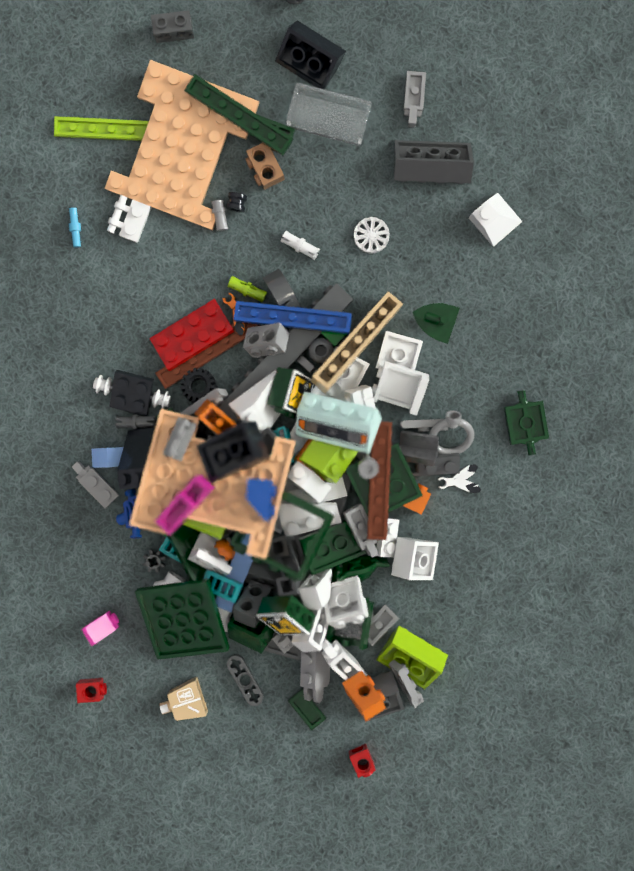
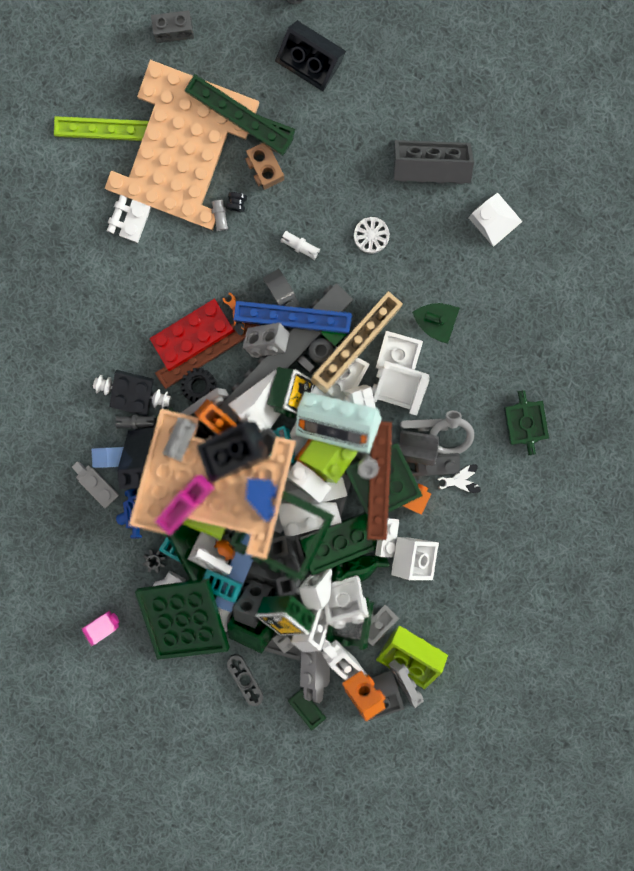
medium azure bar [69,208,81,247] -> none
red brick [76,678,107,703] -> none
tan torso [160,677,208,721] -> none
lime pin [227,276,267,303] -> none
clear piece [286,82,372,146] -> none
light grey hinge [343,504,379,557] -> none
red brick [349,744,376,778] -> none
light grey hinge [403,71,426,127] -> none

